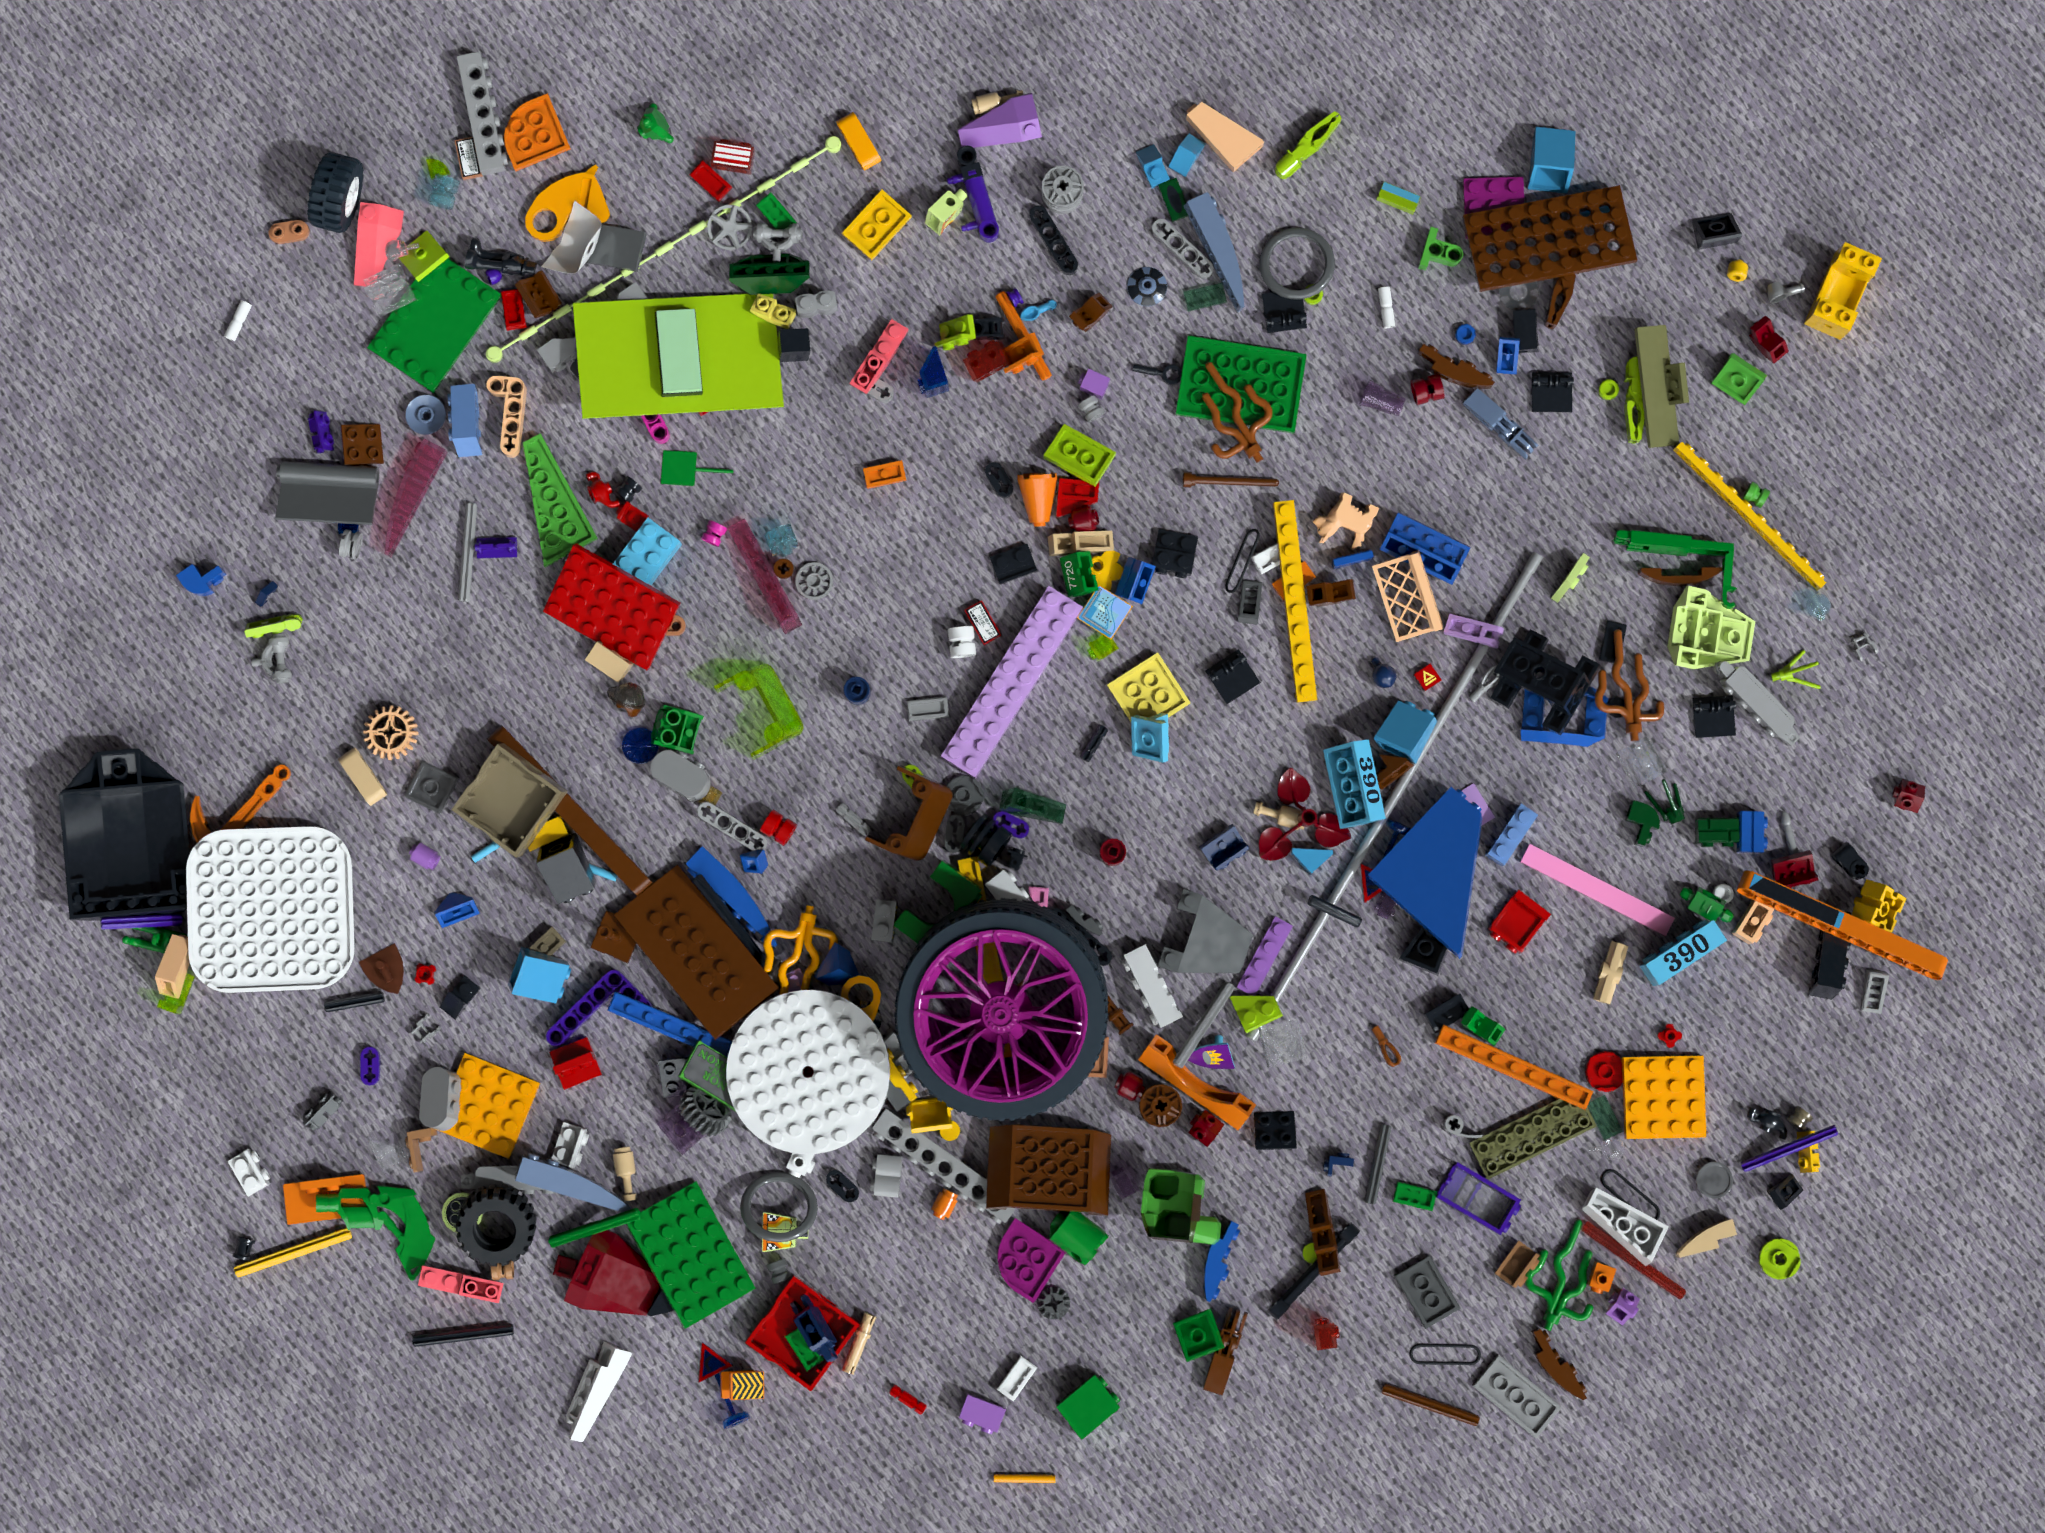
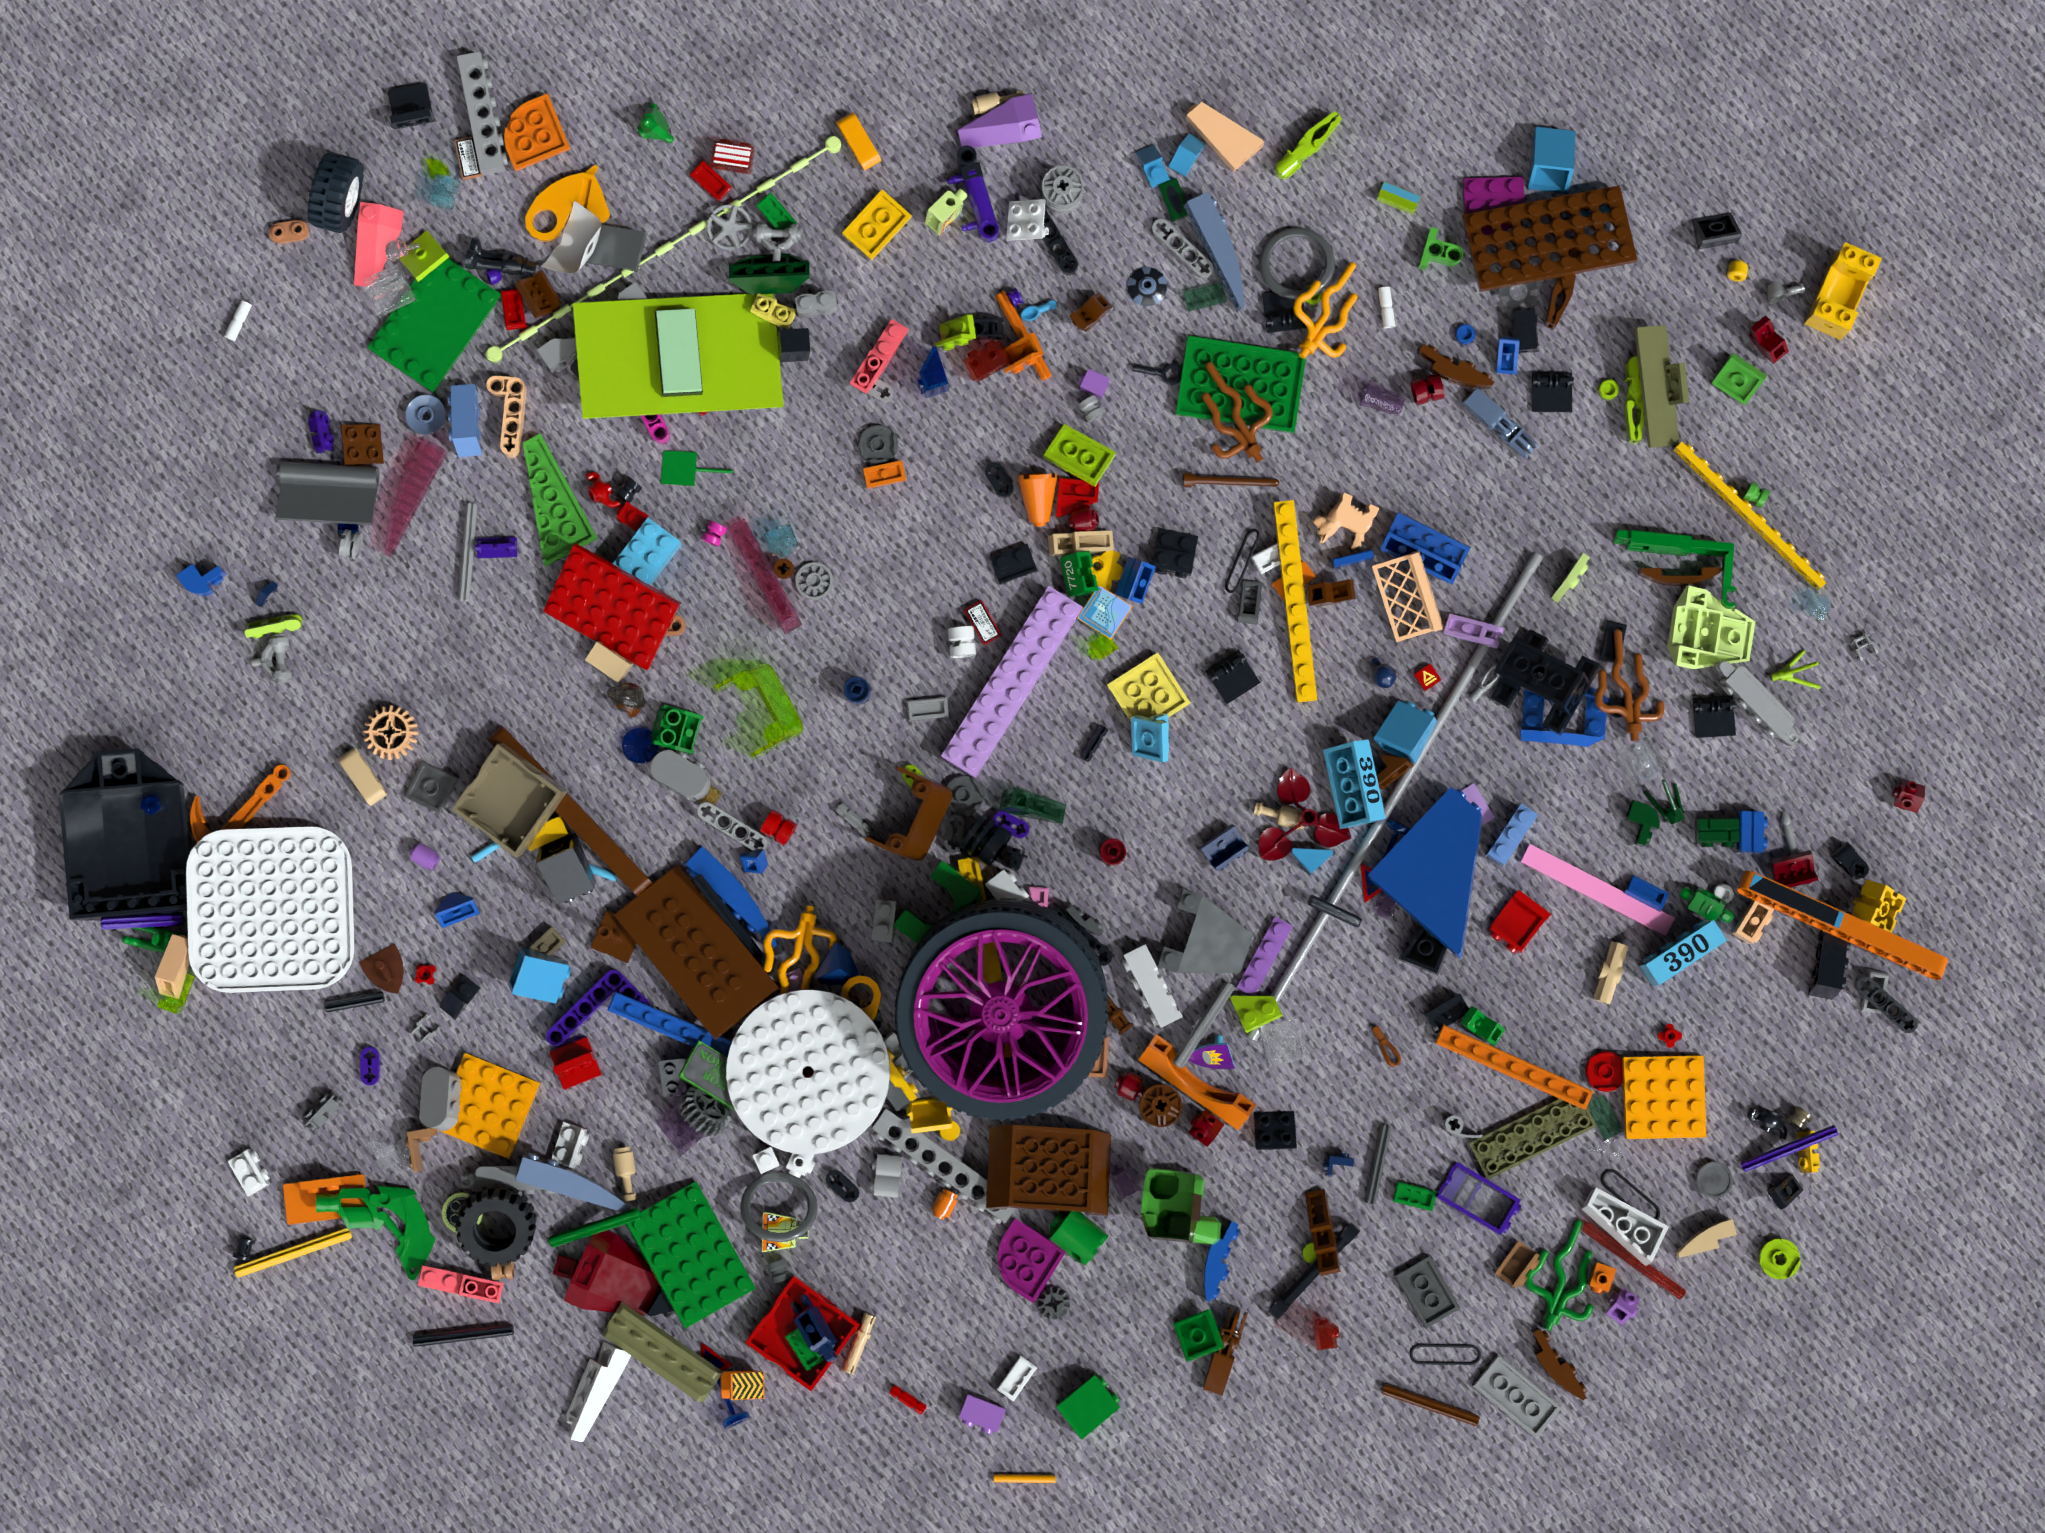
none -> clear blue plate [140,795,161,815]
none -> black bracket [388,83,434,130]
none -> olive plate [602,1302,723,1402]
none -> white brick [753,1147,781,1174]
none -> dark grey tile [858,425,898,465]
none -> white hinge [1006,199,1049,241]
none -> light orange plant [1293,262,1358,359]
none -> blue tile [1624,875,1669,912]
none -> black beam [1854,974,1918,1033]

